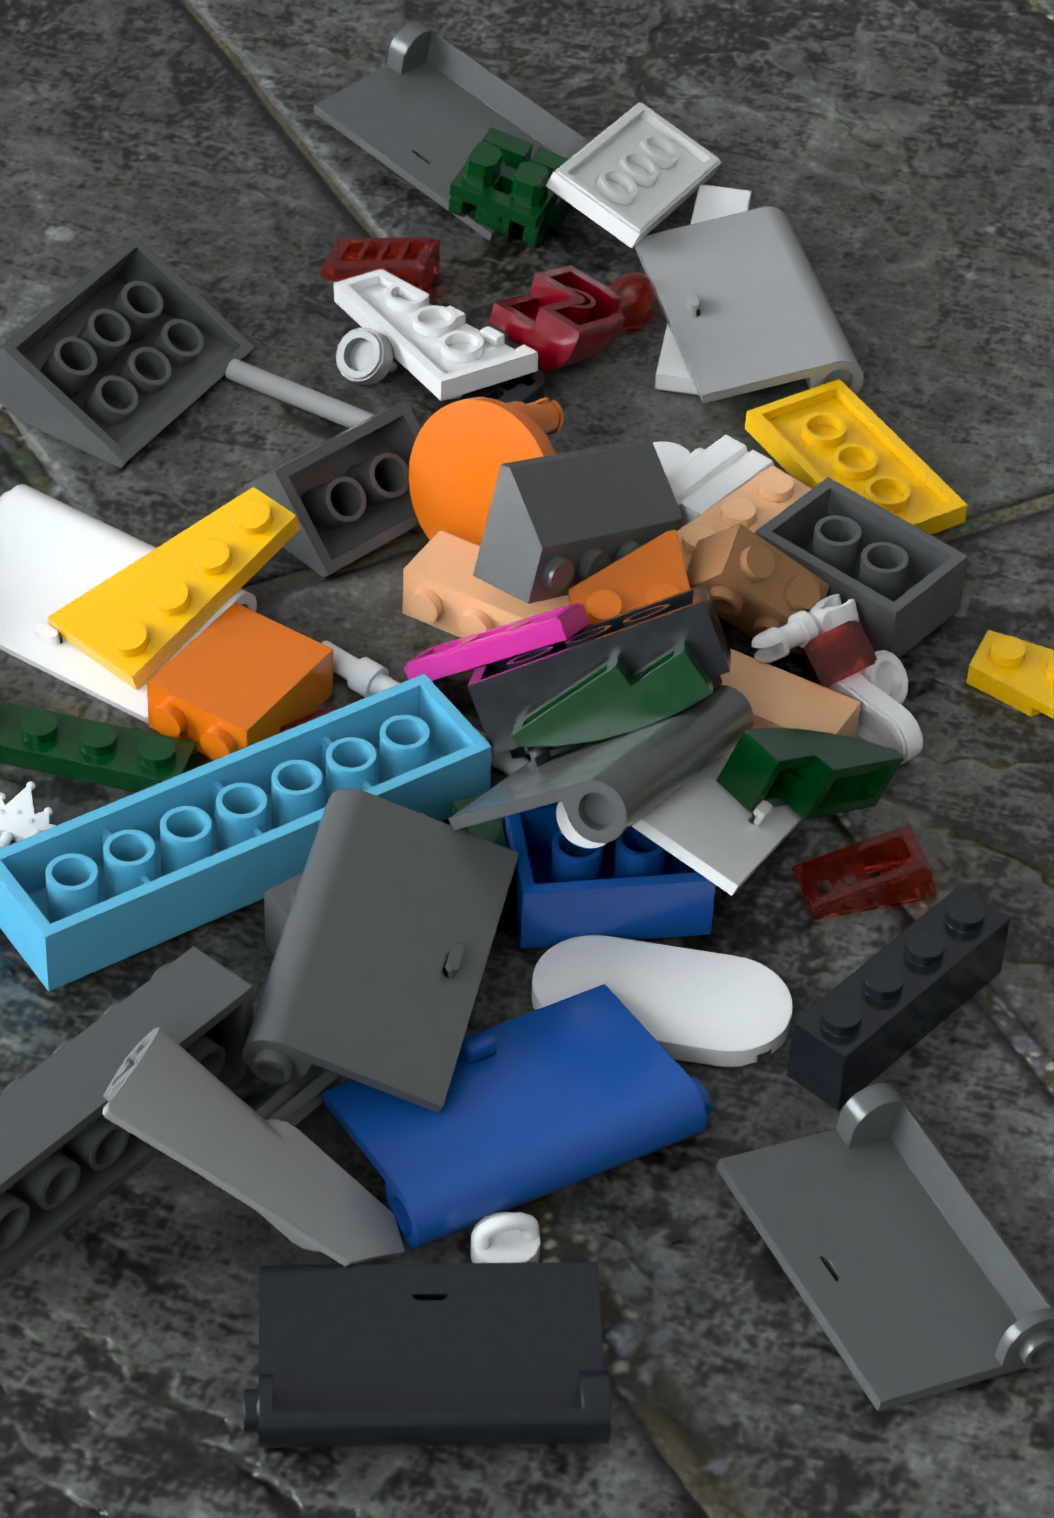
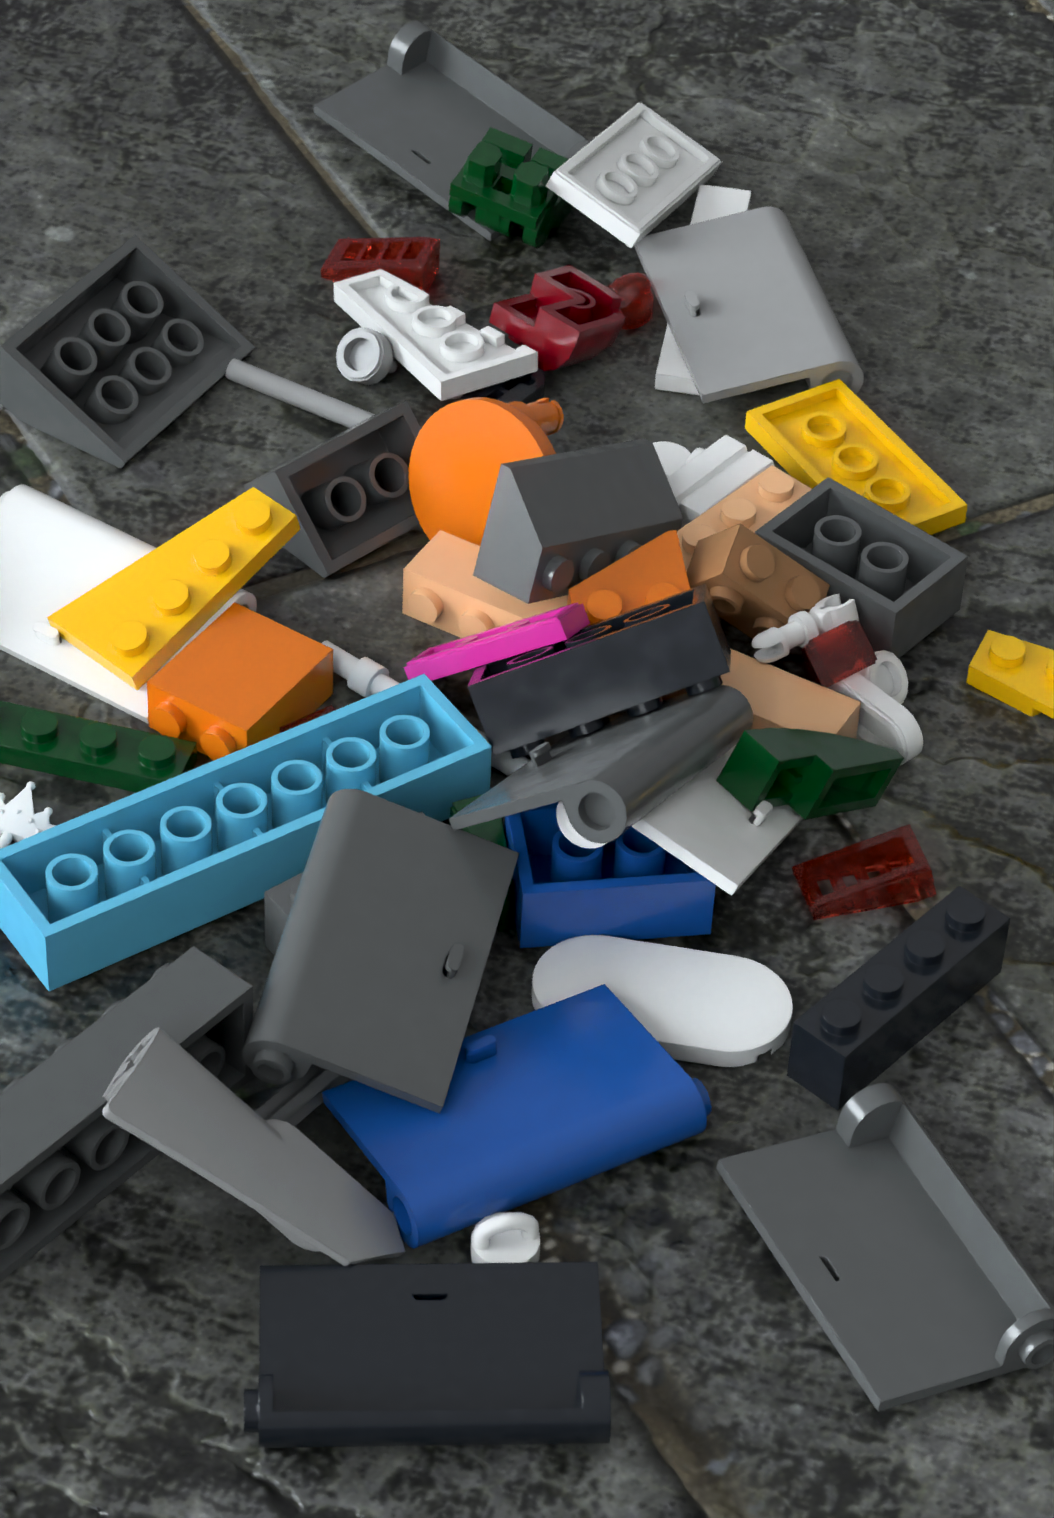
dark green slope [511,641,713,747] -> none

